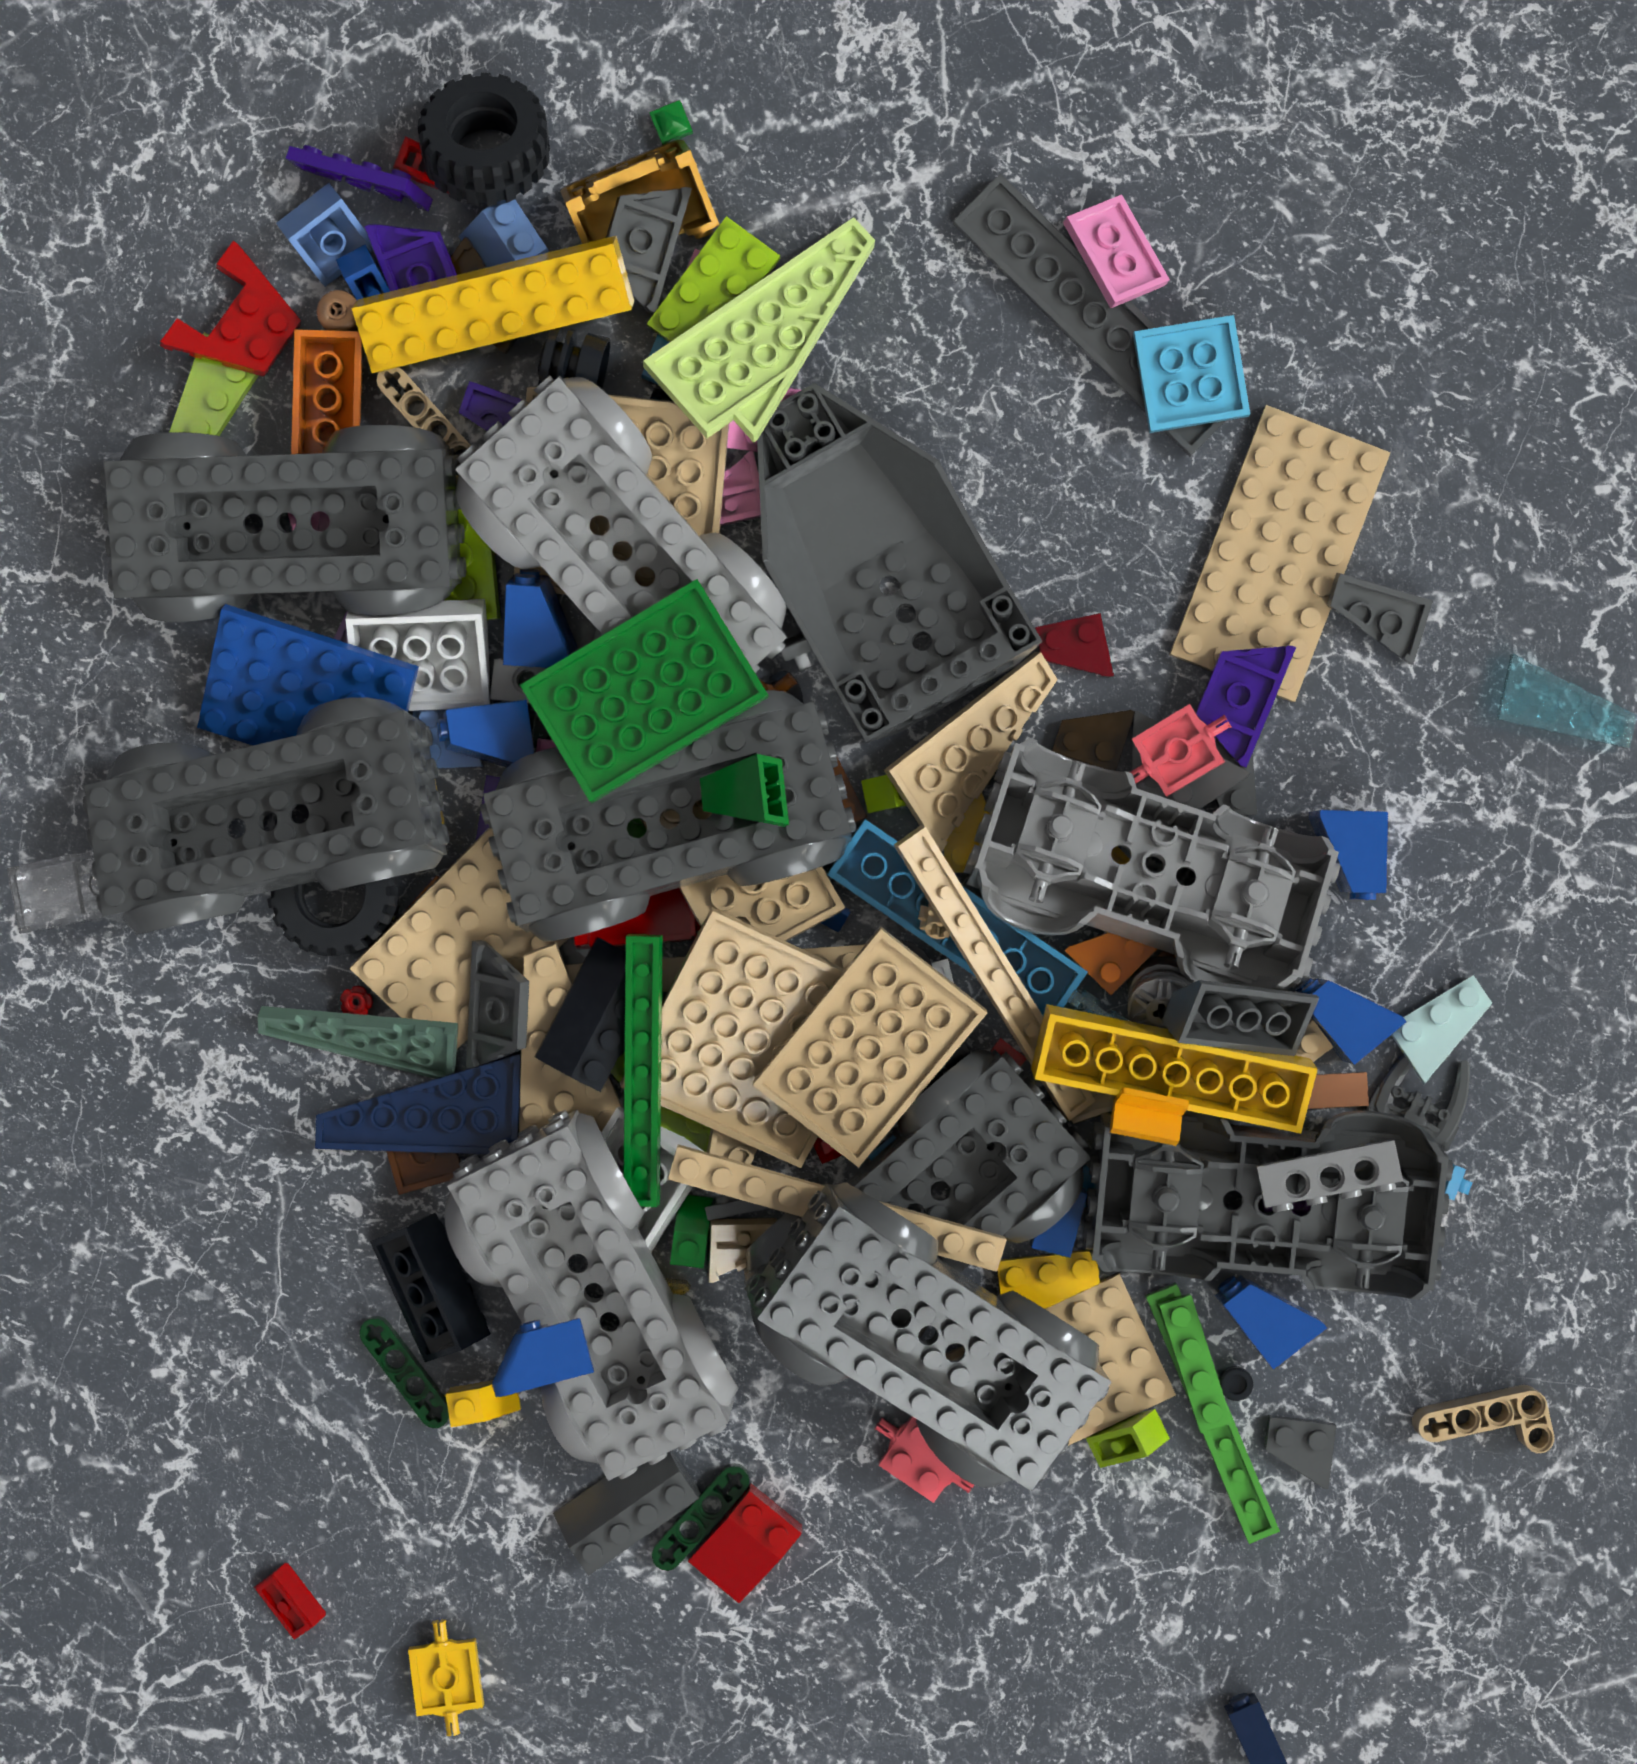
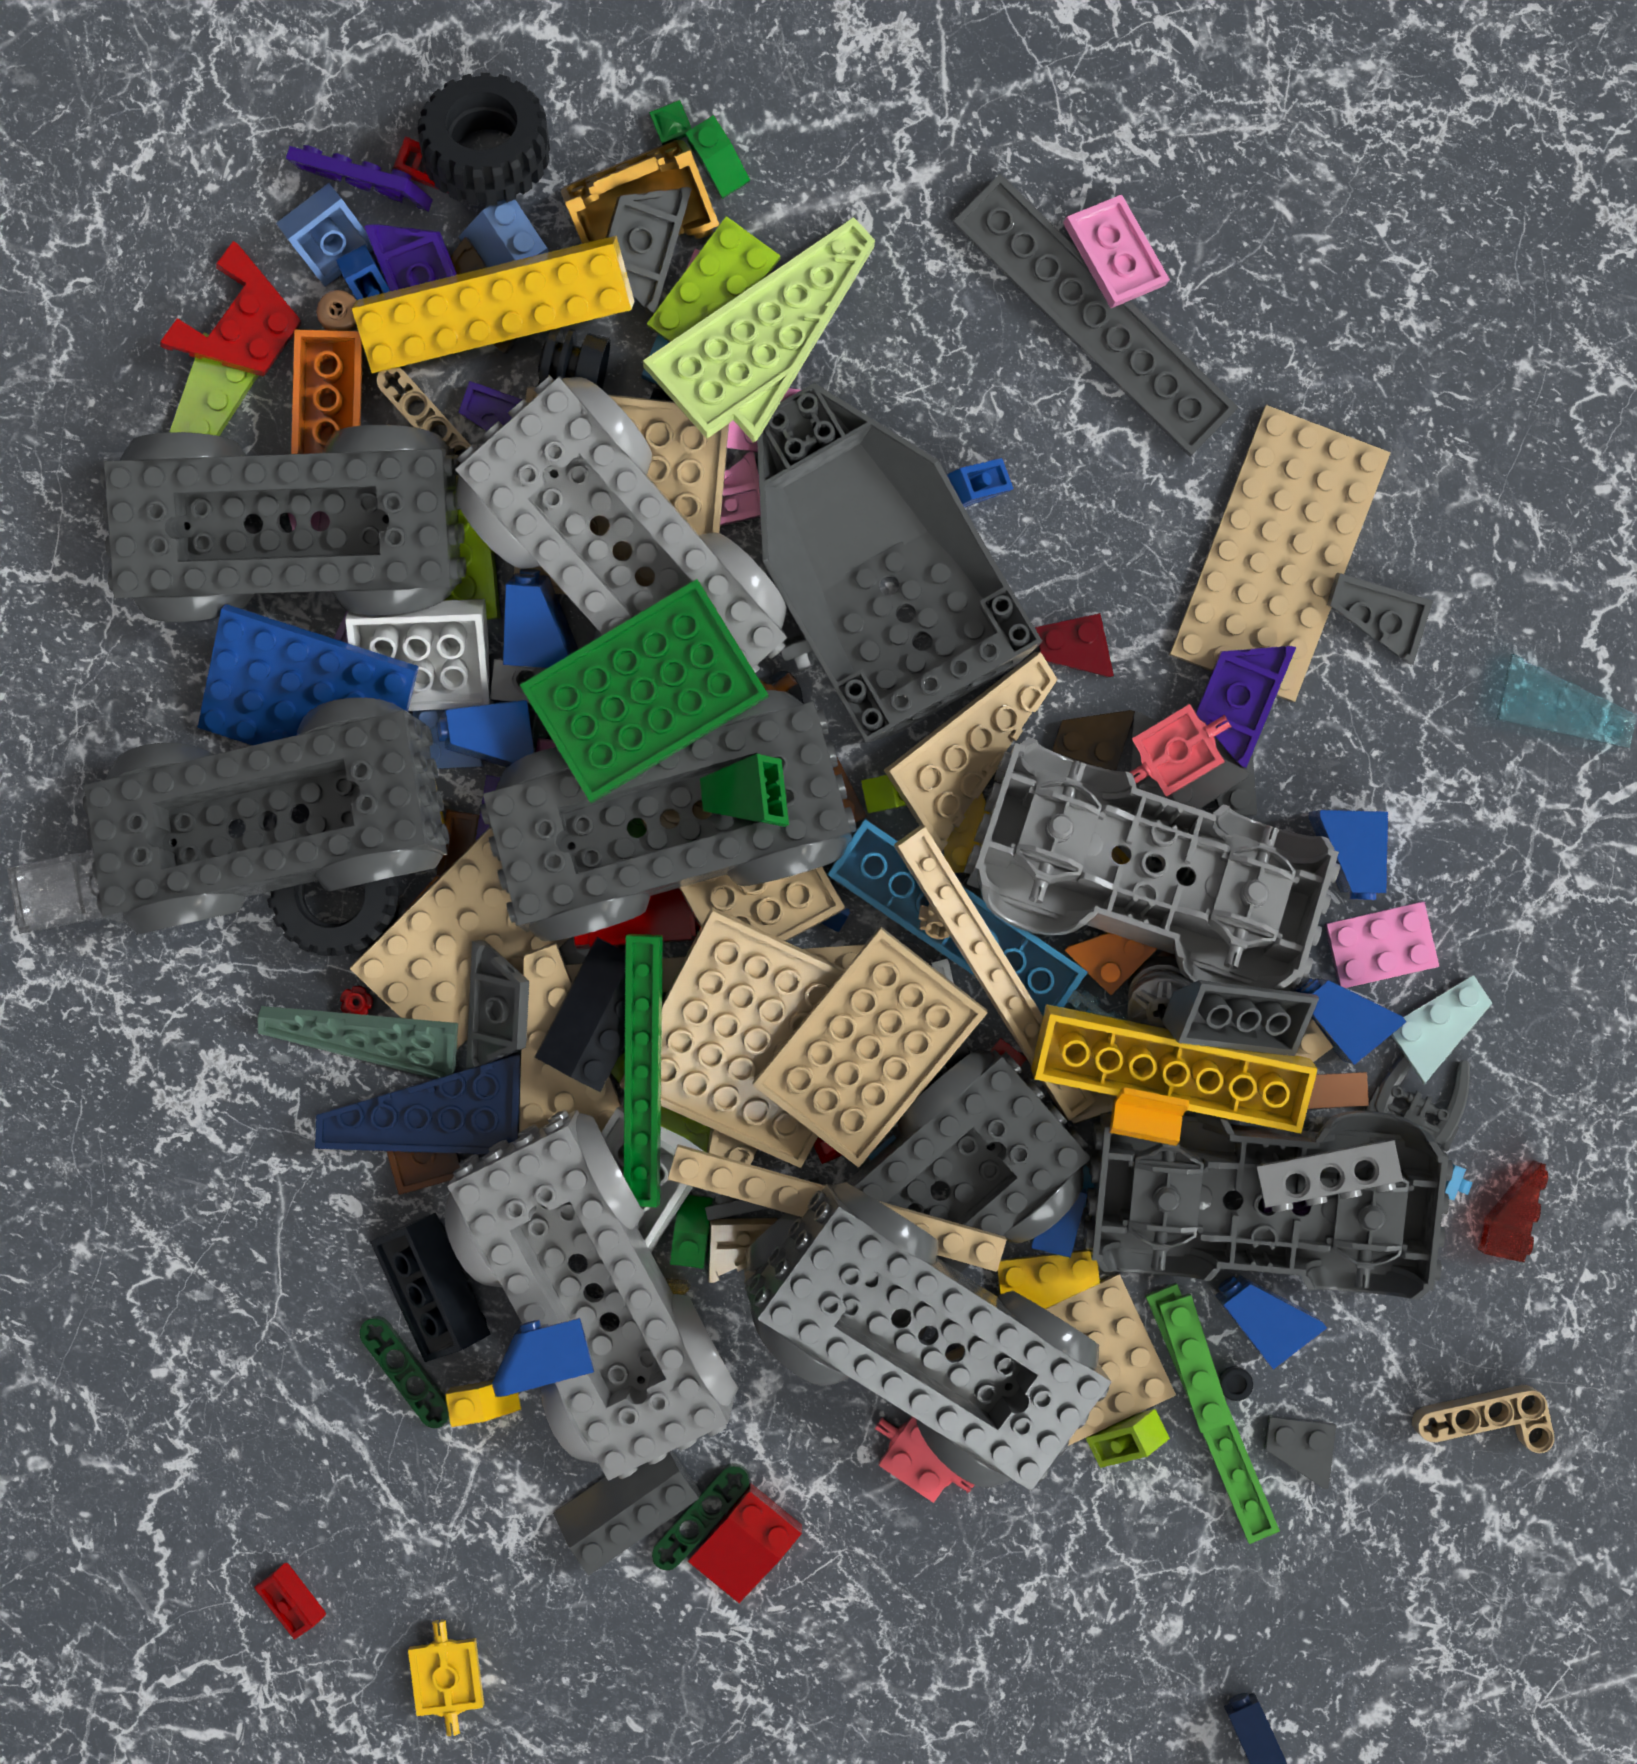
medium azure plate [1133,315,1250,433] -> none
none -> reddish brown tile [436,810,480,876]
none -> green slope [685,115,750,199]
none -> blue slope [947,458,1014,508]
none -> bright pink plate [1325,902,1439,988]
none -> clear red slope [1478,1160,1548,1263]

